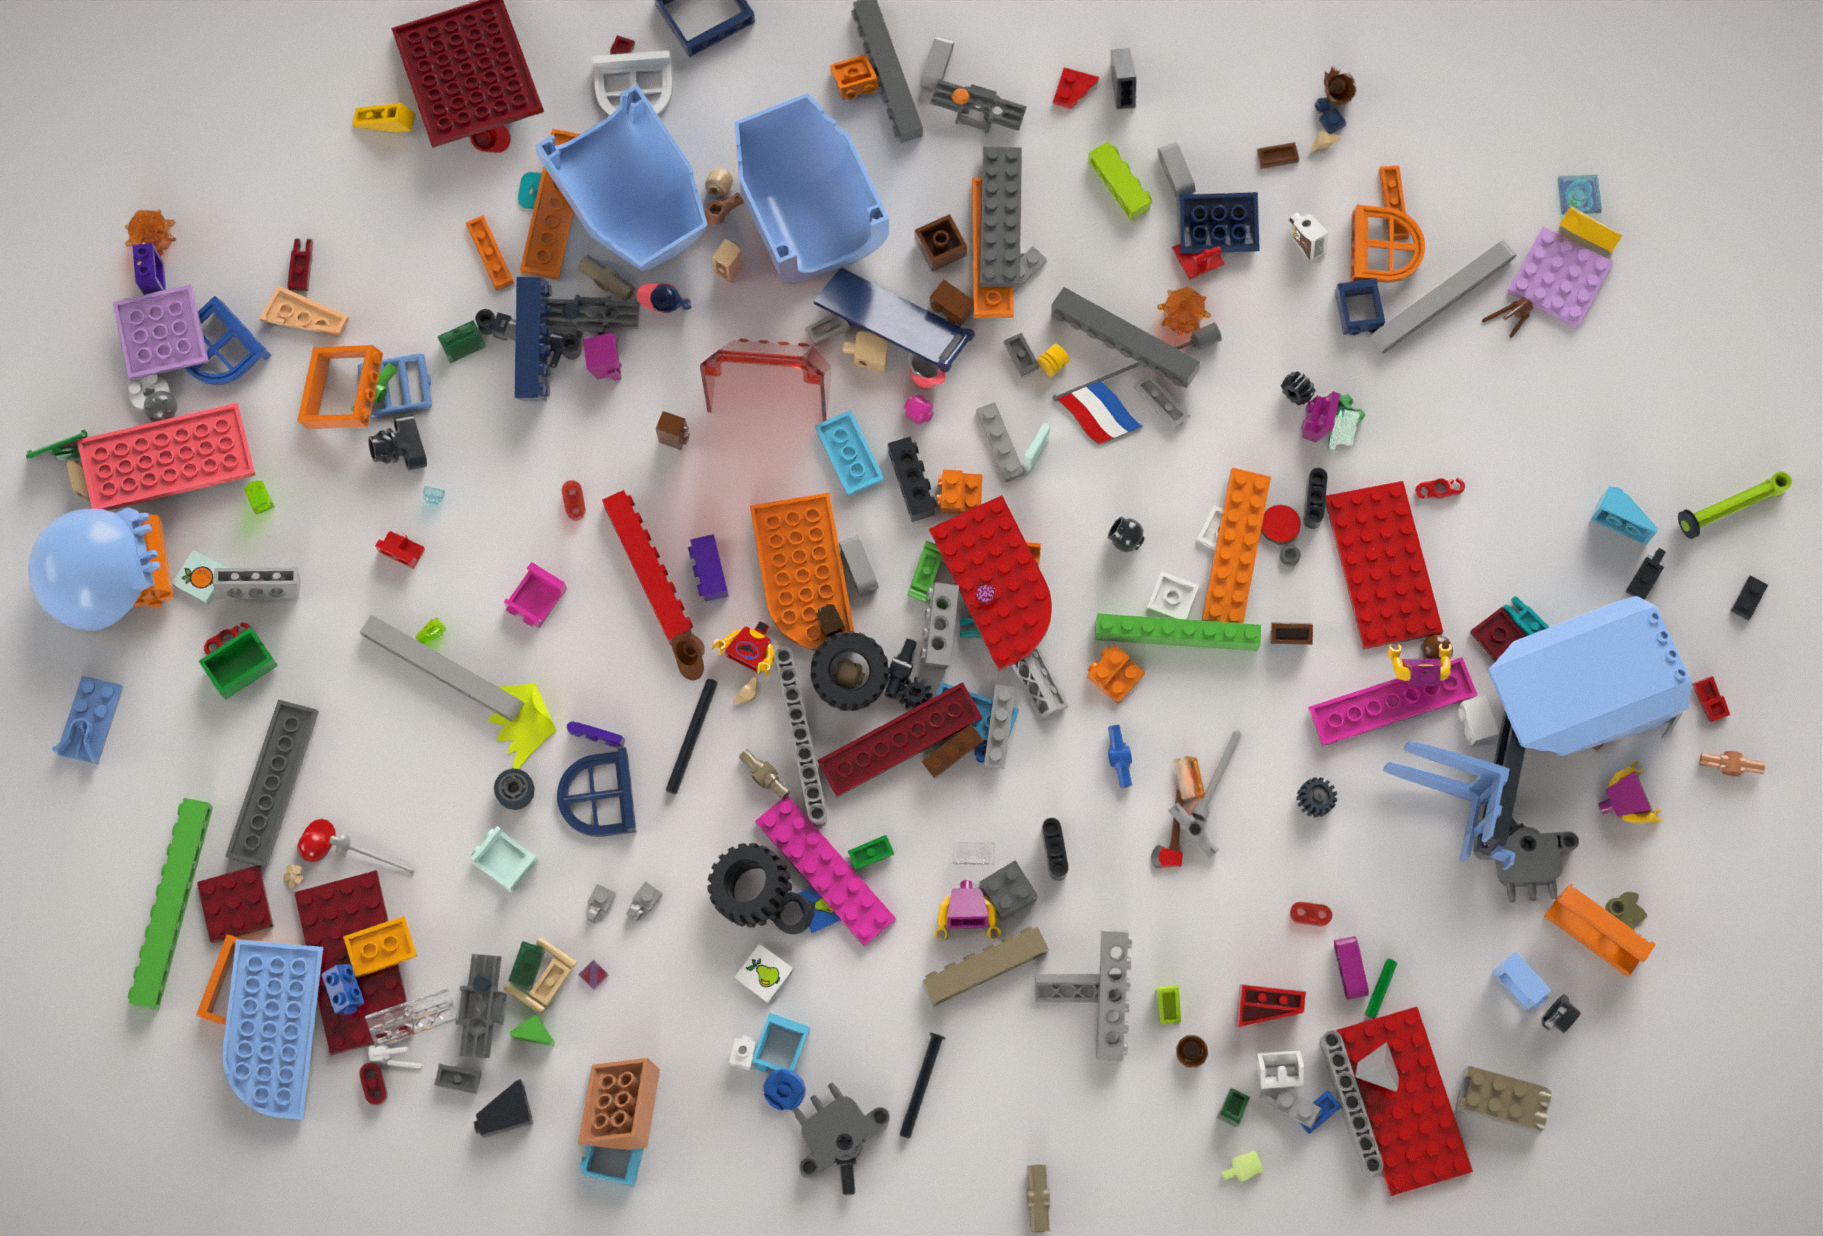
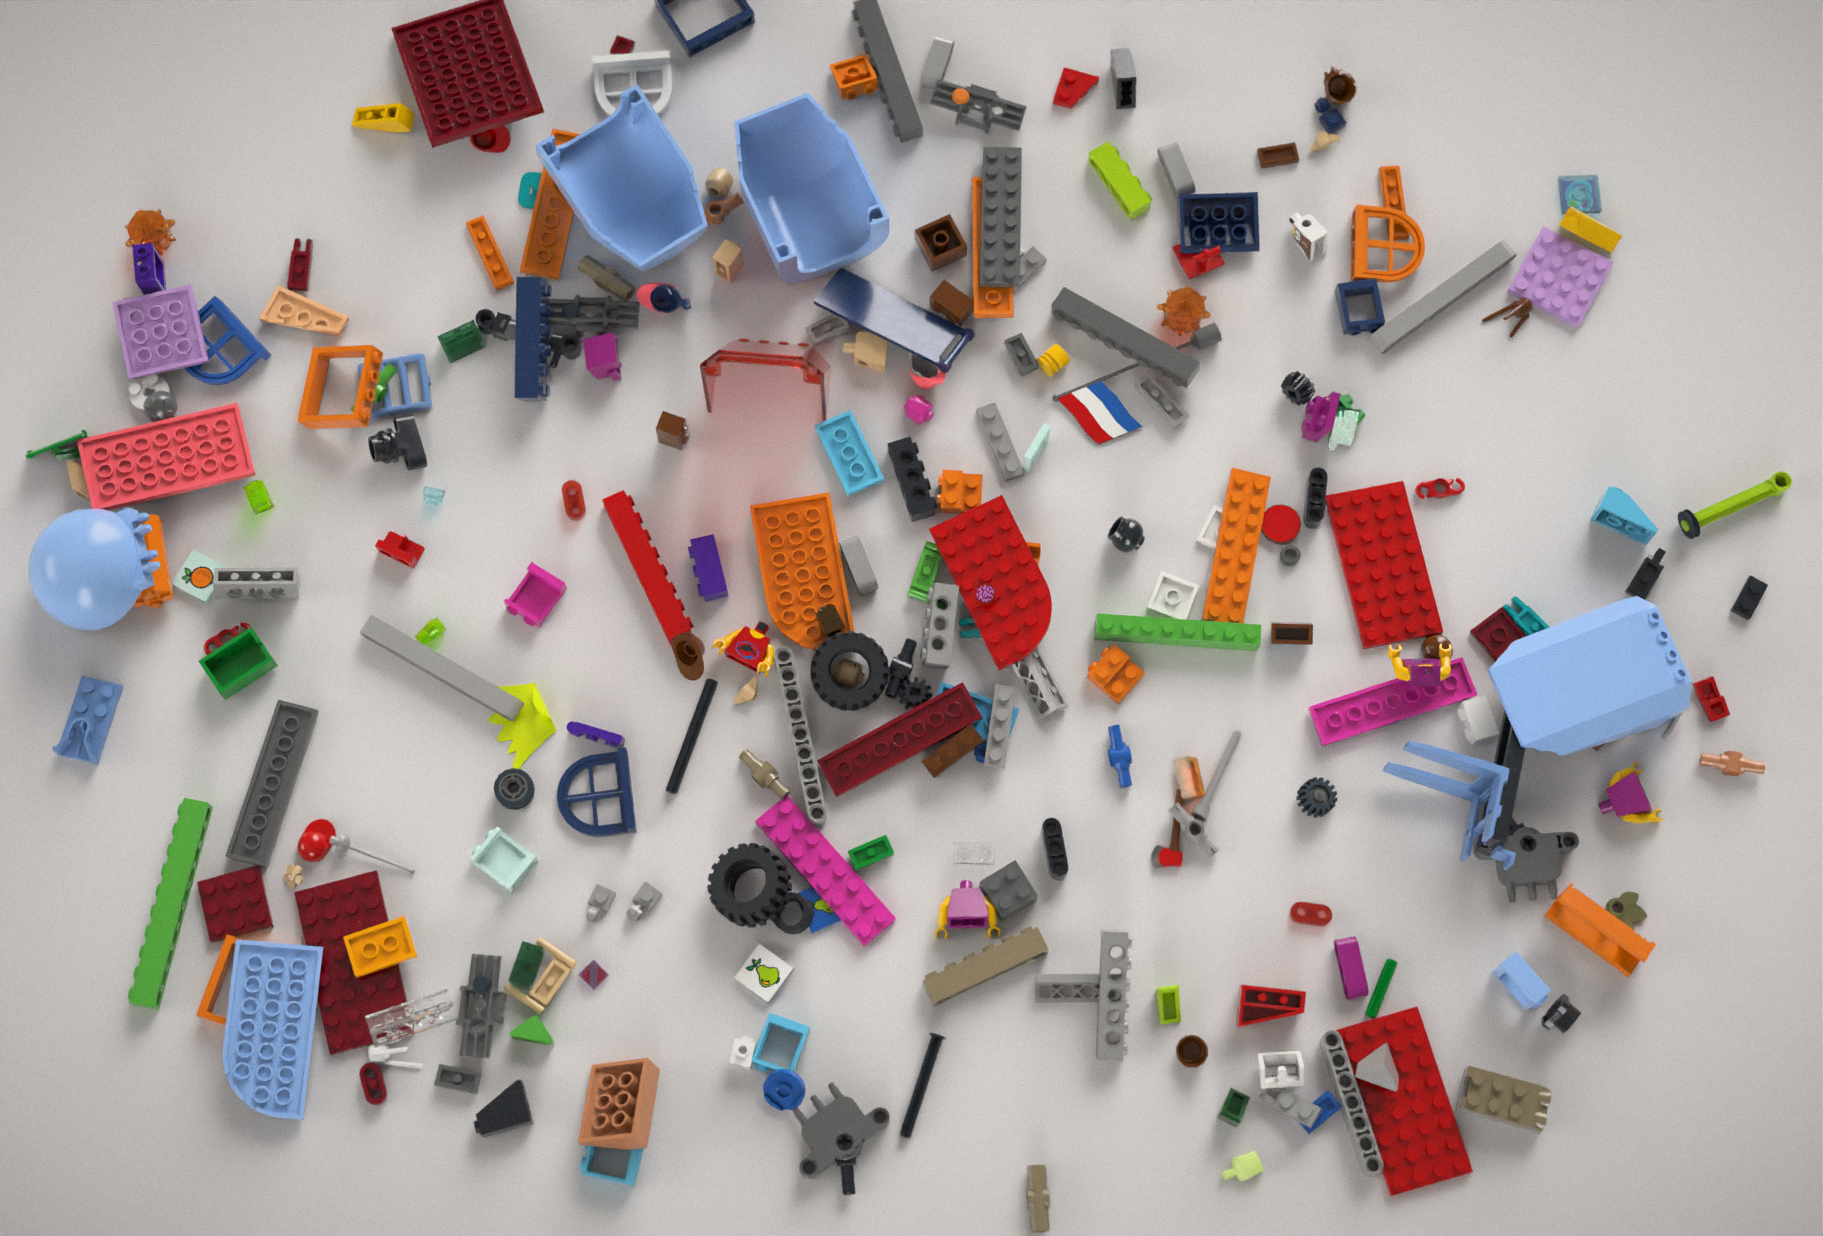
blue brick [322,964,364,1015] -> none

